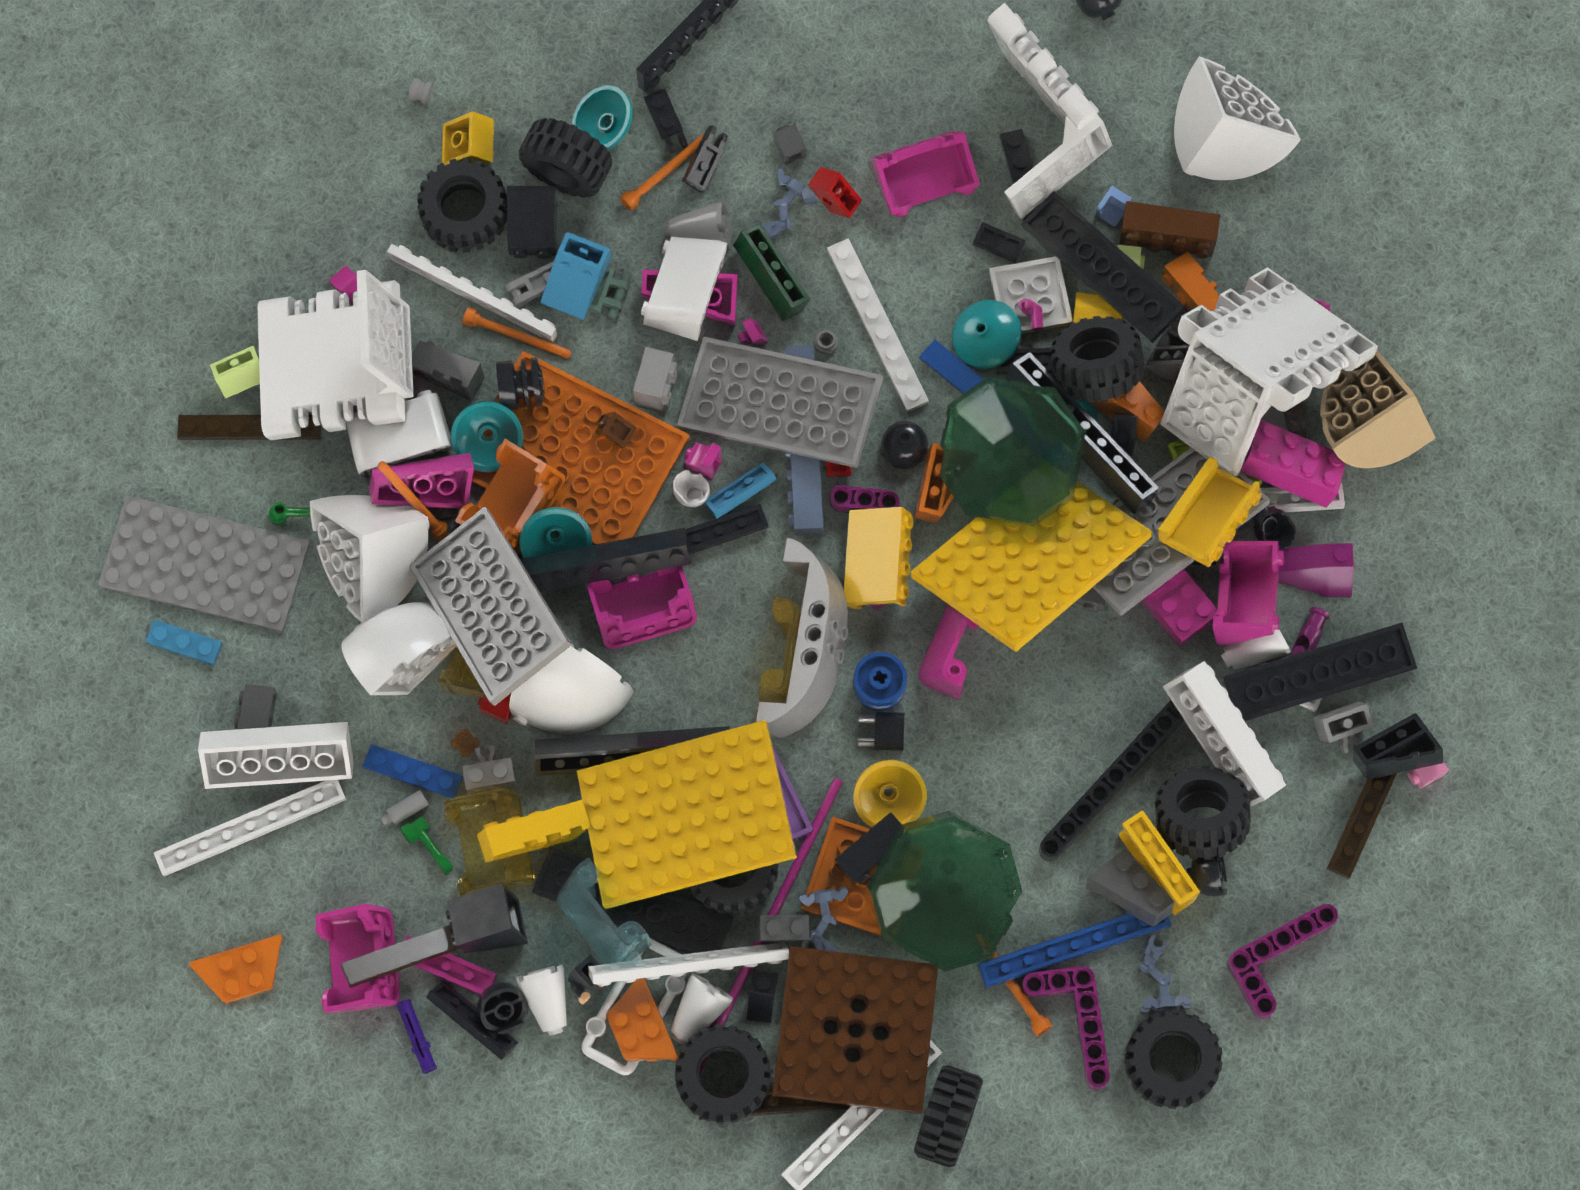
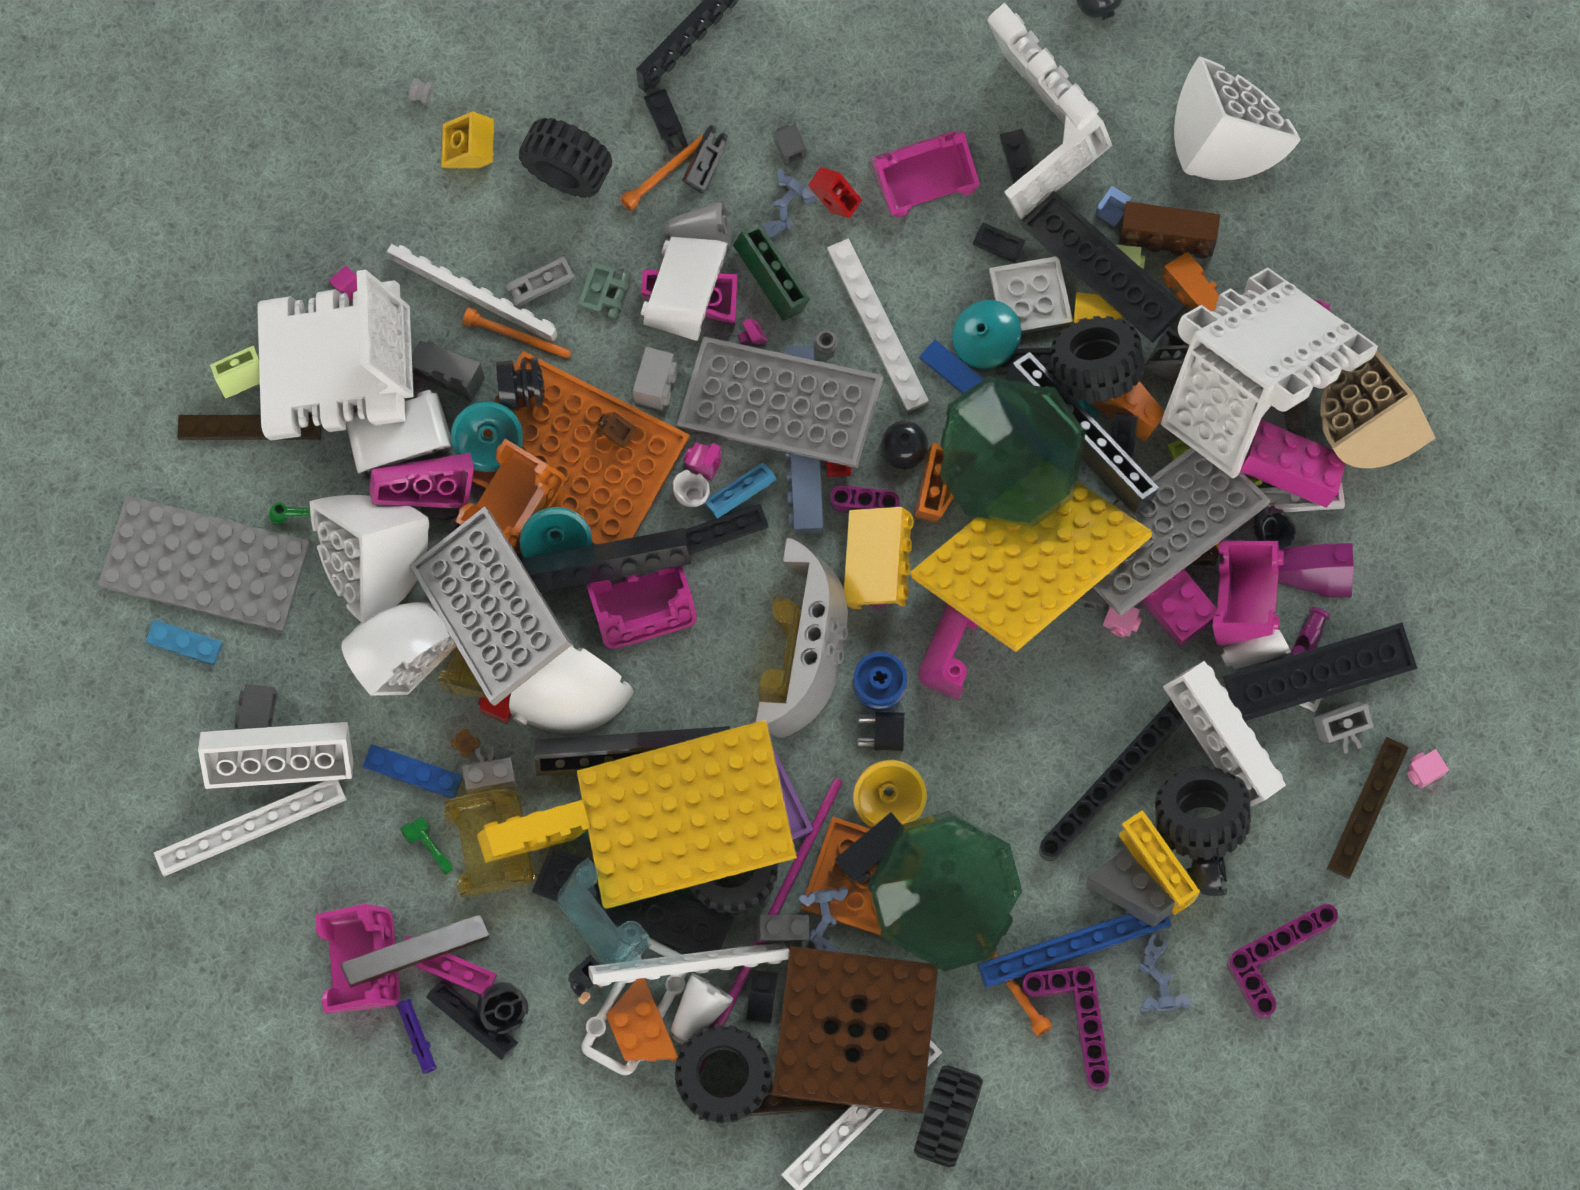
orange wing [189,934,283,1004] -> none
orange piece [378,461,448,542] -> none
light grey cylinder [380,790,429,826] -> none
black tyre [417,158,507,253] -> none
black slope [446,883,528,954] -> none
black slope [507,186,557,259] -> none
white cone [515,964,567,1036] -> none
dark azure slope [540,232,612,320] -> none
teal dish [572,85,633,150] -> none
dark pink arm [1018,298,1044,331] -> none
black tyre [1125,1010,1223,1109] -> none
yellow panel [1158,457,1262,567] -> none
black wedge [1353,713,1443,780] -> none
none -> bright pink brick [1103,606,1142,637]

